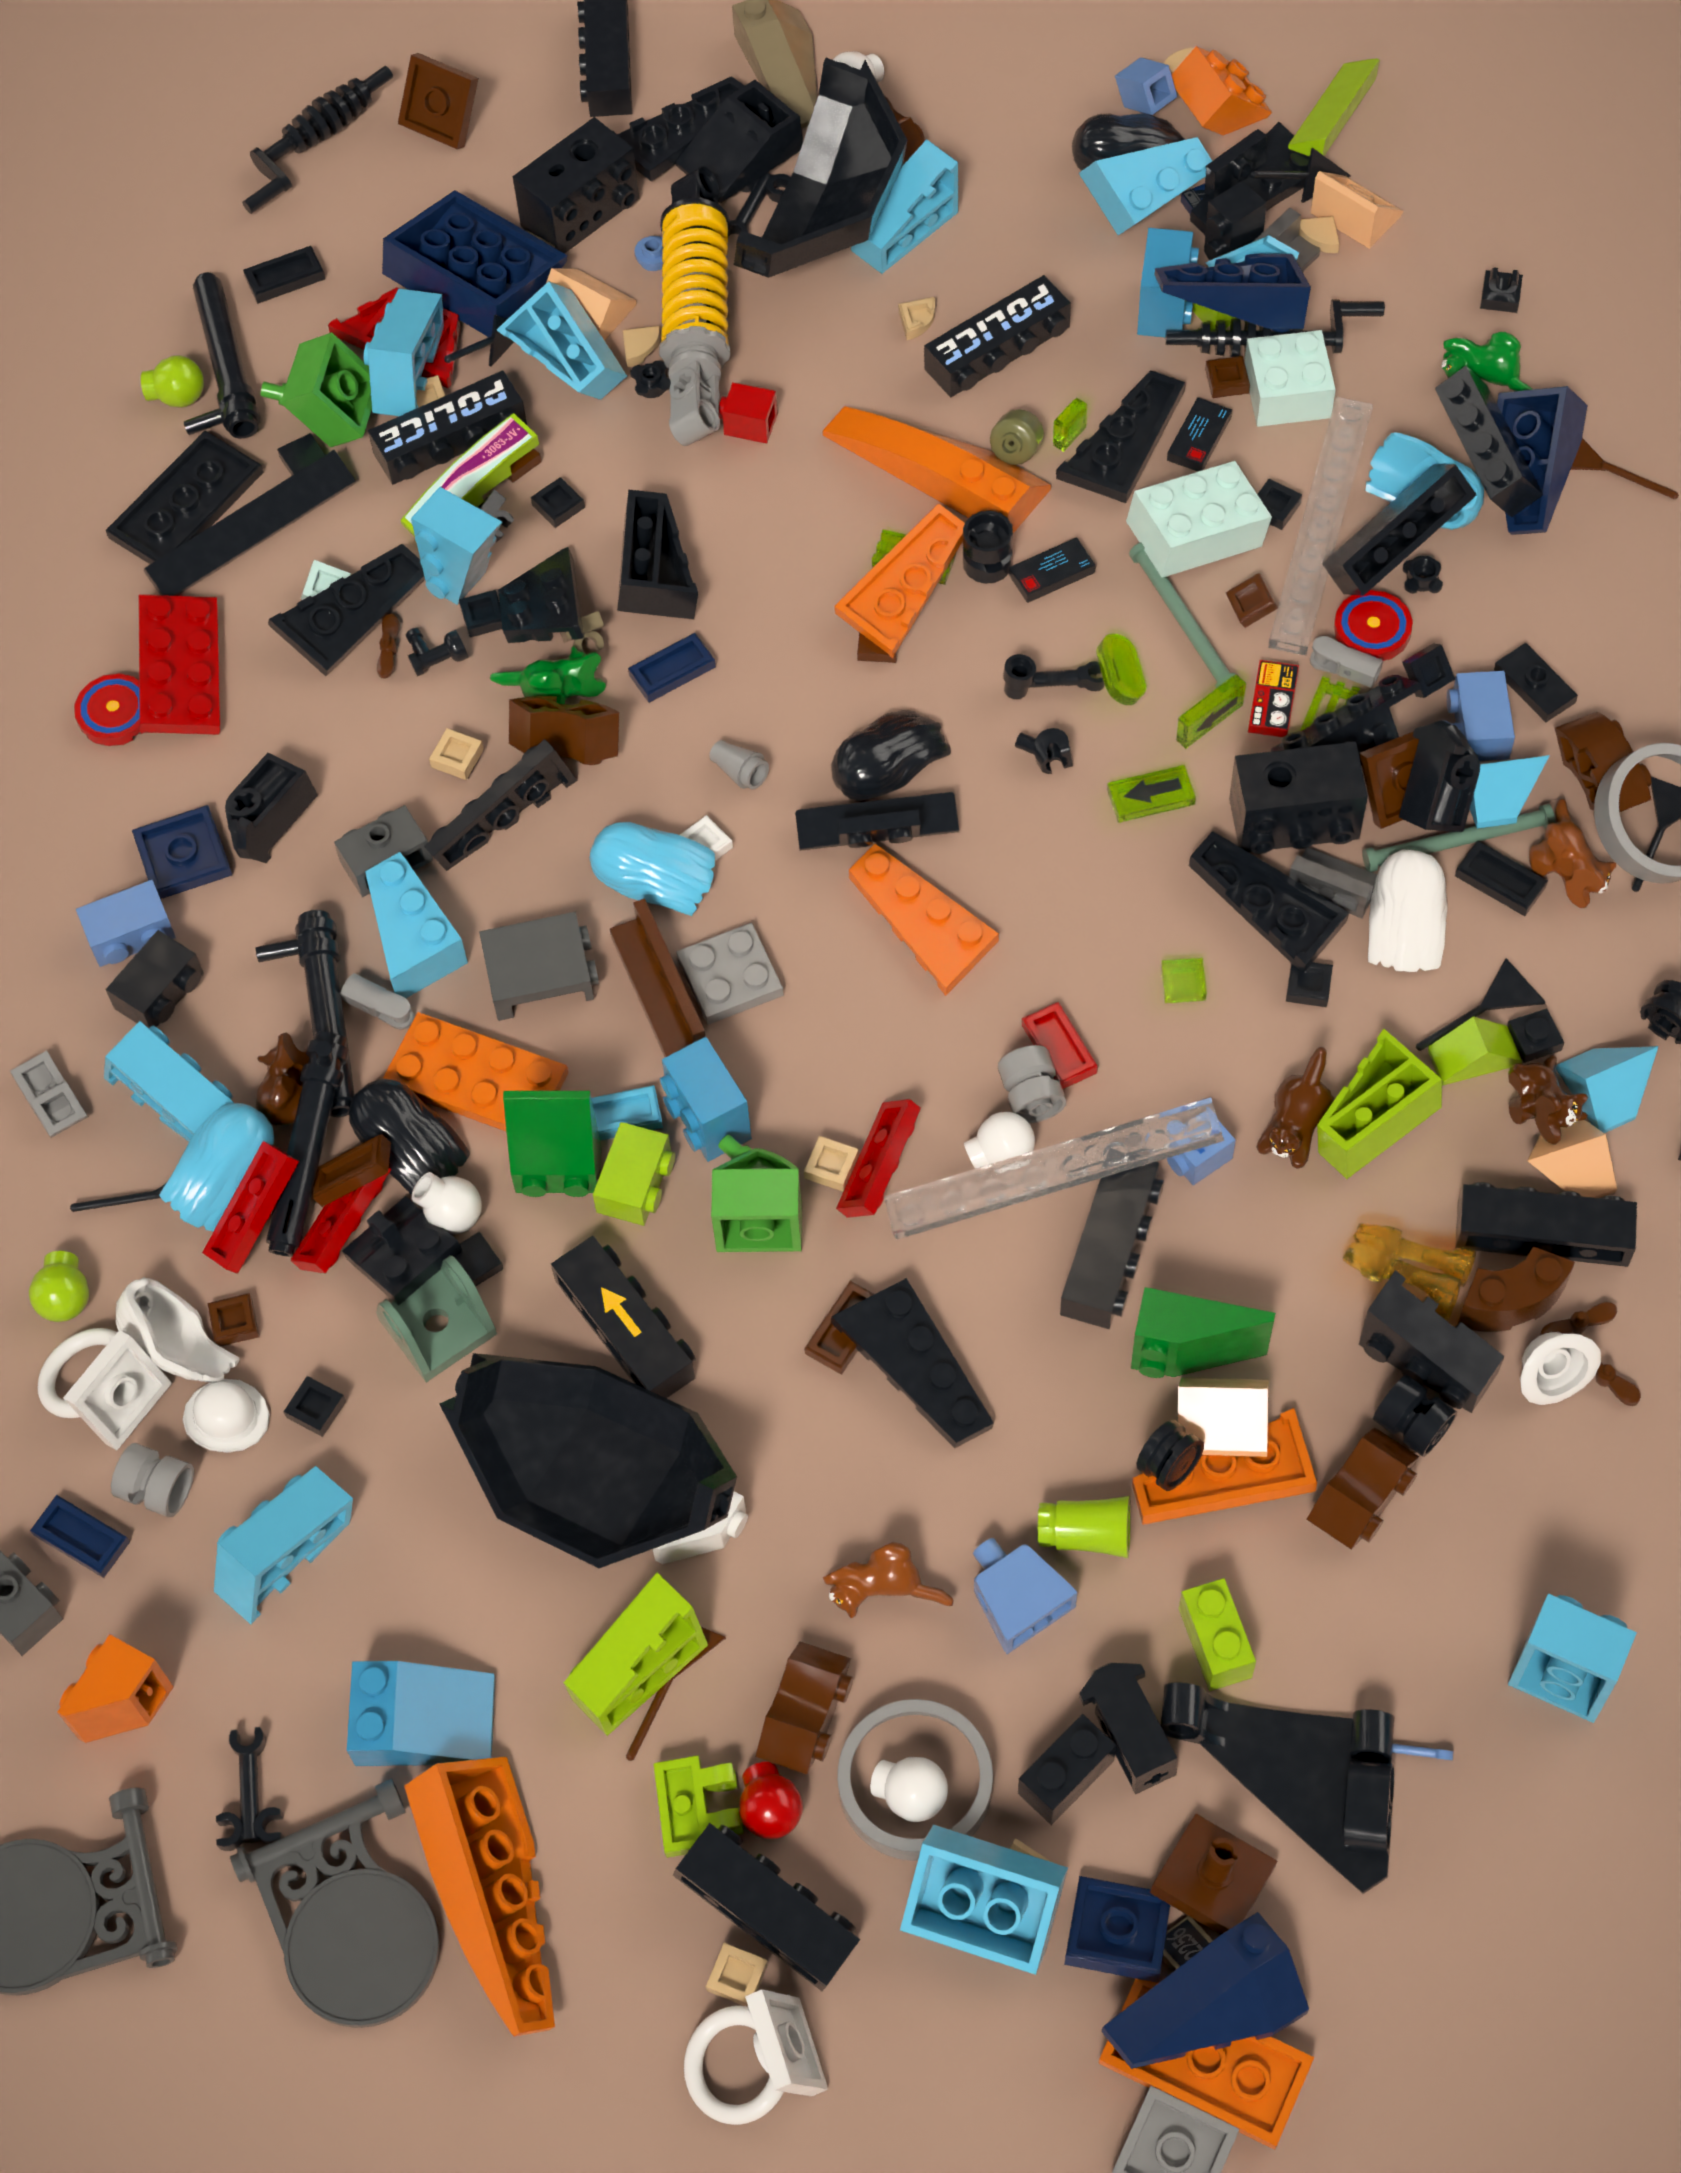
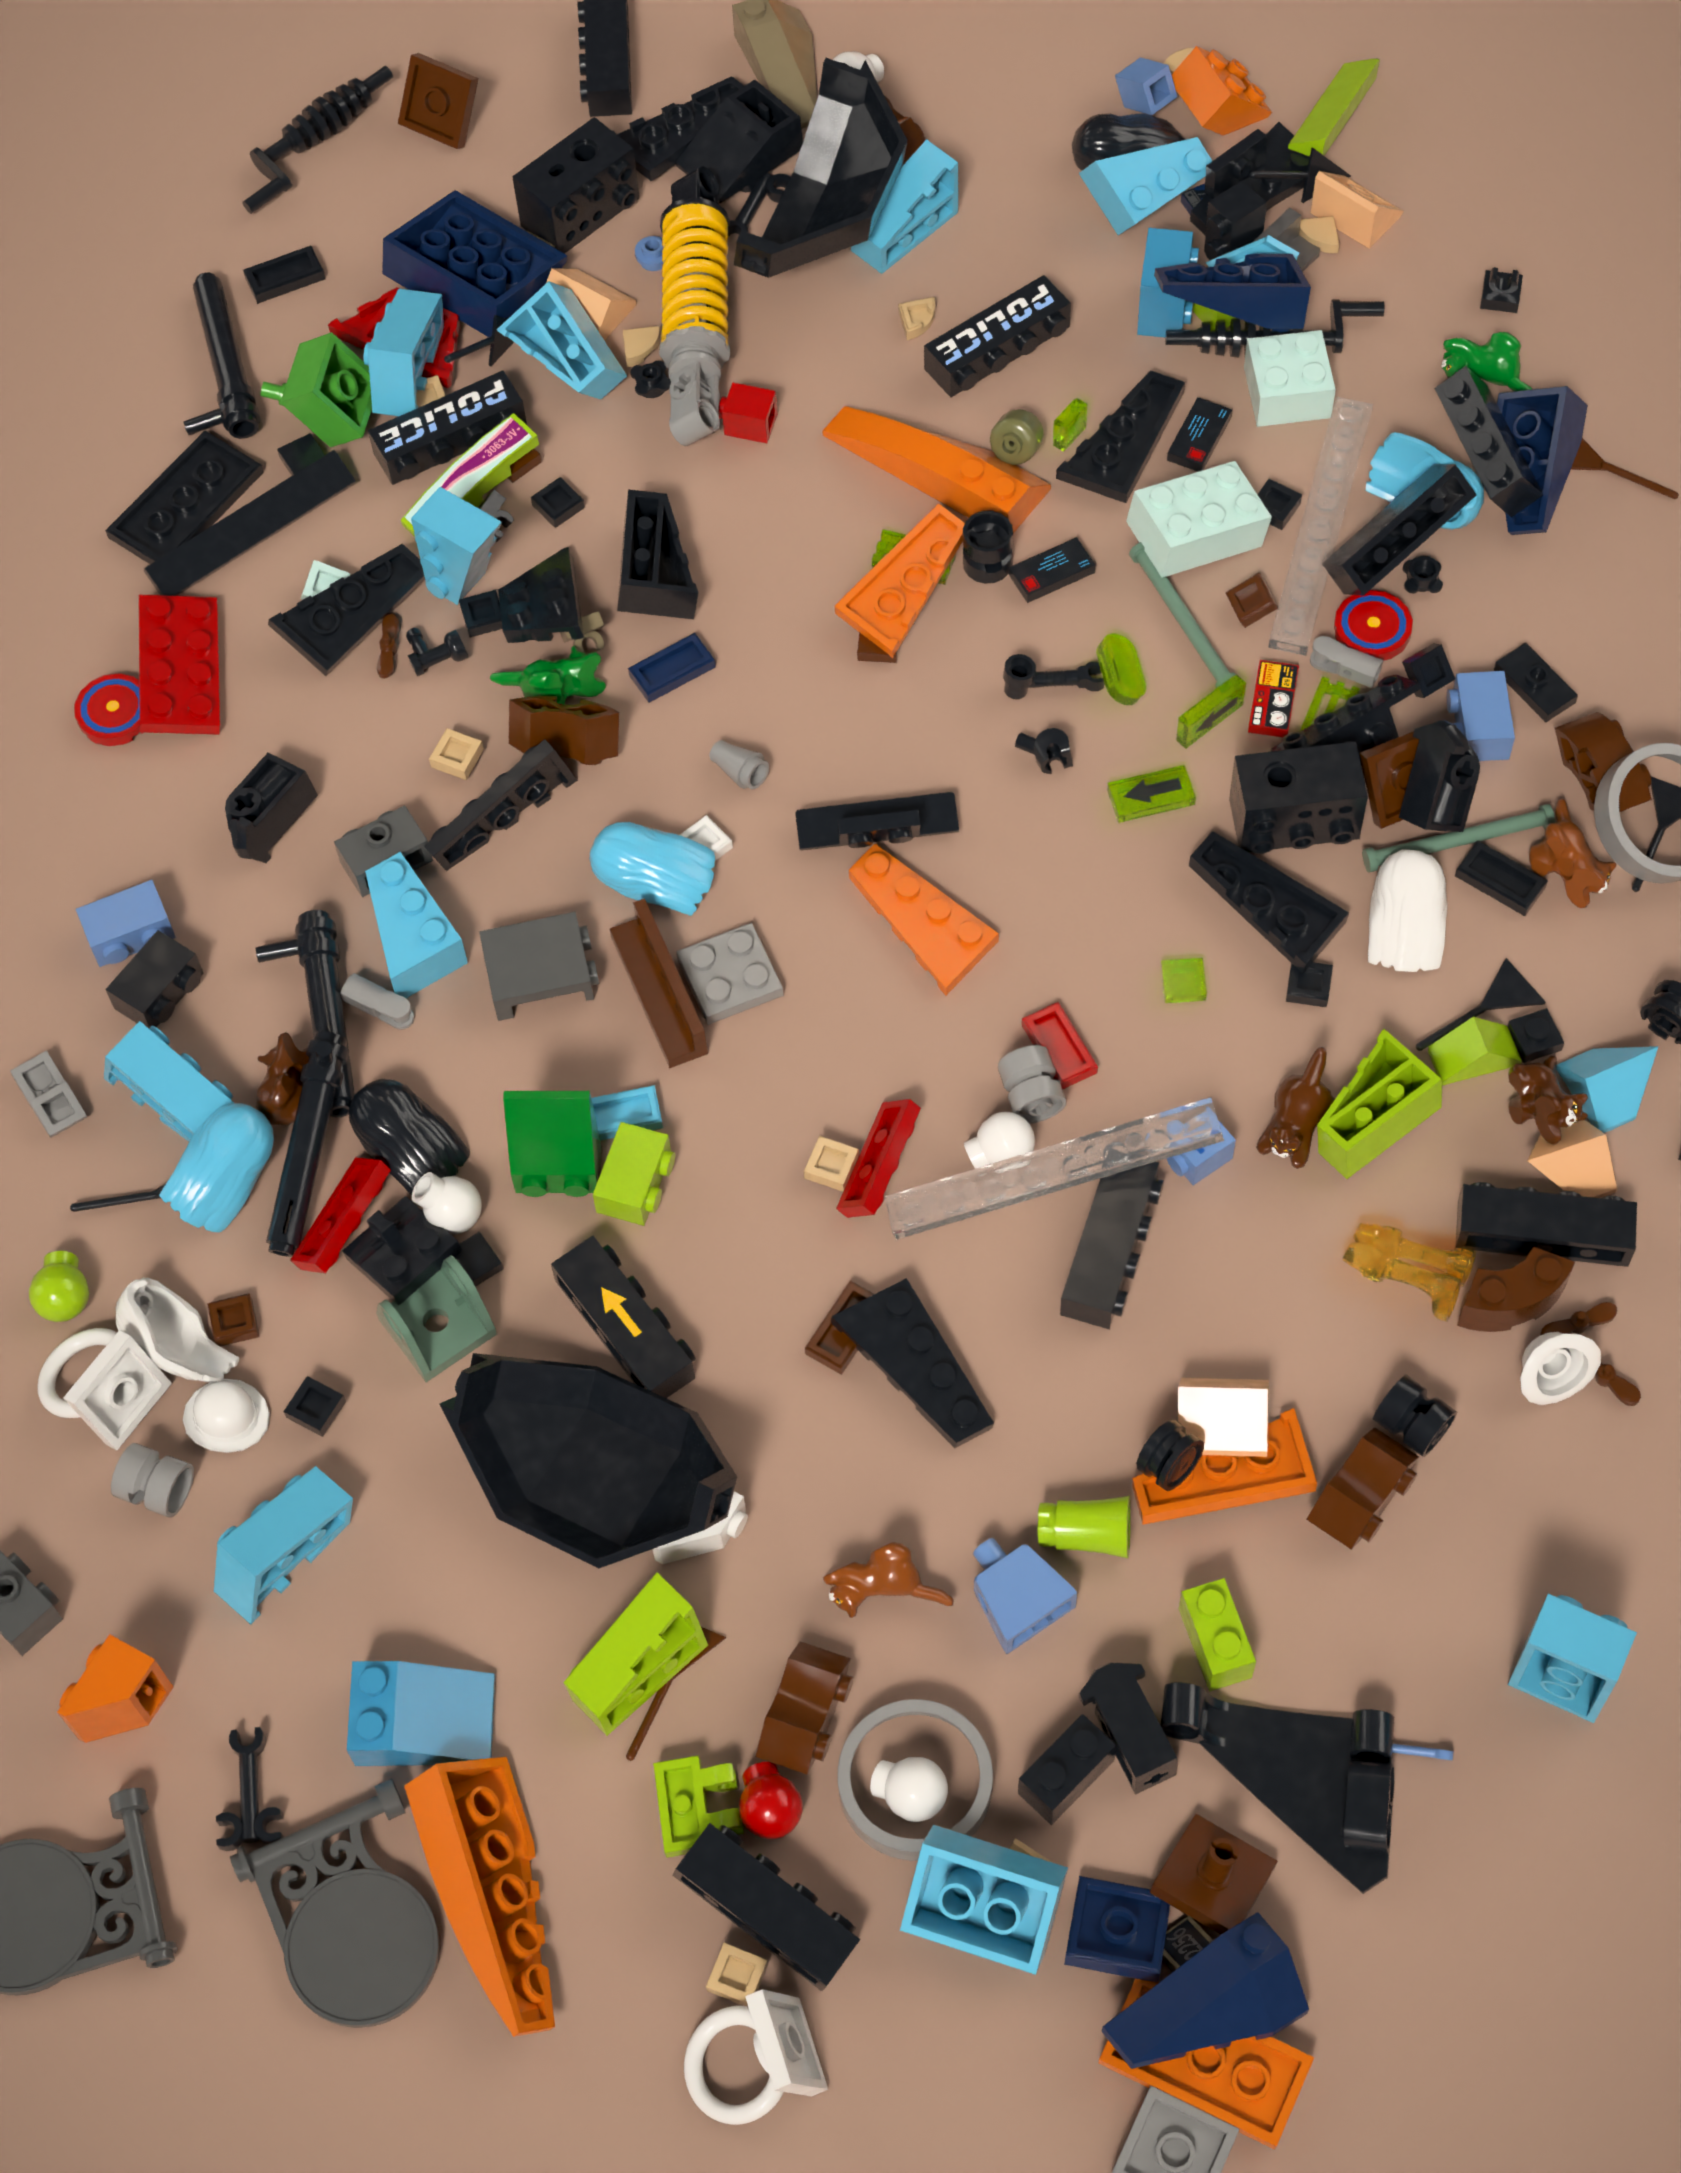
dark blue tile [30,1495,130,1578] -> none
dark blue tile [132,805,232,899] -> none
lime piece [141,355,204,408] -> none
red plate [202,1141,299,1274] -> none
reddish brown tile [313,1134,391,1207] -> none
orange plate [383,1012,569,1131] -> none
dark azure brick [660,1037,752,1162] -> none
bright green piece [711,1135,802,1252] -> none
black hair [831,710,951,801] -> none
green slope [1131,1287,1276,1378] -> none
reddish brown tile [1205,356,1250,398] -> none
flat silver panel [1289,847,1377,919] -> none
black wedge [1359,1270,1504,1413] -> none
medium azure slope [1470,755,1550,829] -> none

